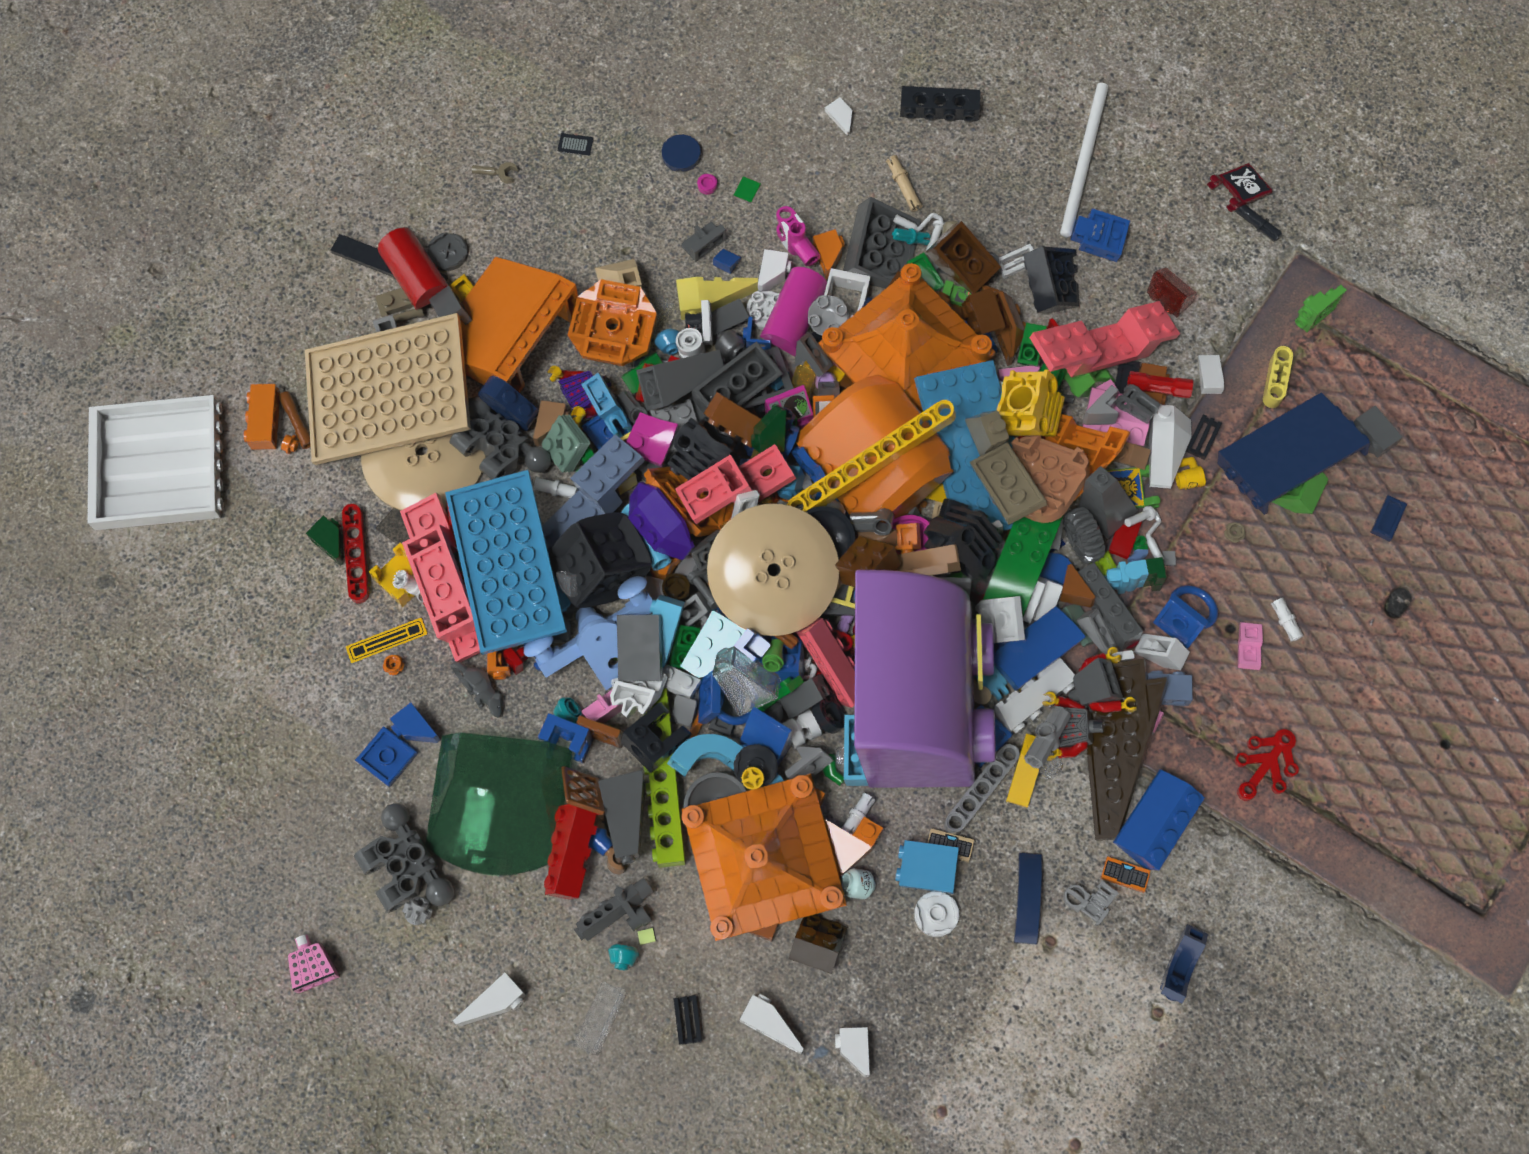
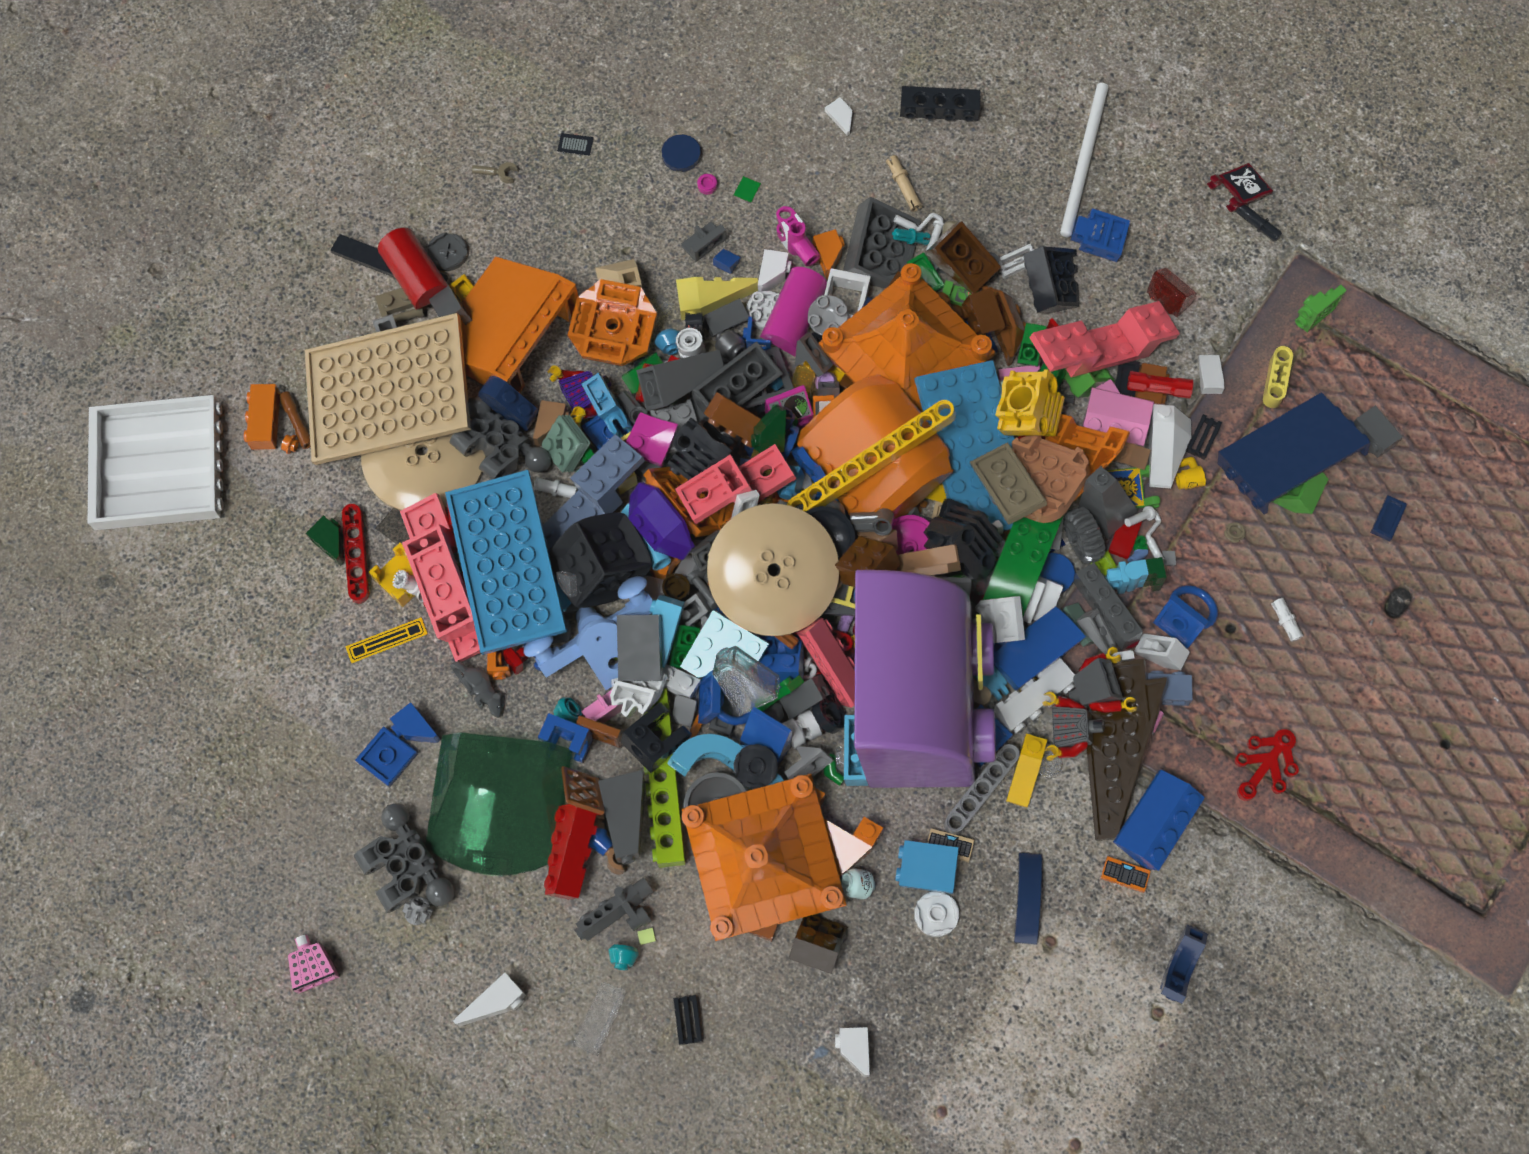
orange plate [383,655,404,676] -> none
white tile [701,300,713,345] -> none
panel [734,628,771,662] -> none
white slope [740,994,804,1054] -> none
yellow wheel [741,767,764,790] -> none
bright green cone [762,639,784,672] -> none
white pin [841,793,875,835] -> none
orange bracket [894,523,921,554] -> none
dark tan torso [965,410,1009,456] -> none
light grey piece [1024,706,1071,769] -> none
dark orange slope [1060,564,1096,608] -> none
light grey piece [1063,881,1118,926] -> none
light grey slope [1082,385,1119,425] -> none
dark grey piece [1116,384,1160,424] -> none
bright pink slope [1238,622,1263,670] -> none

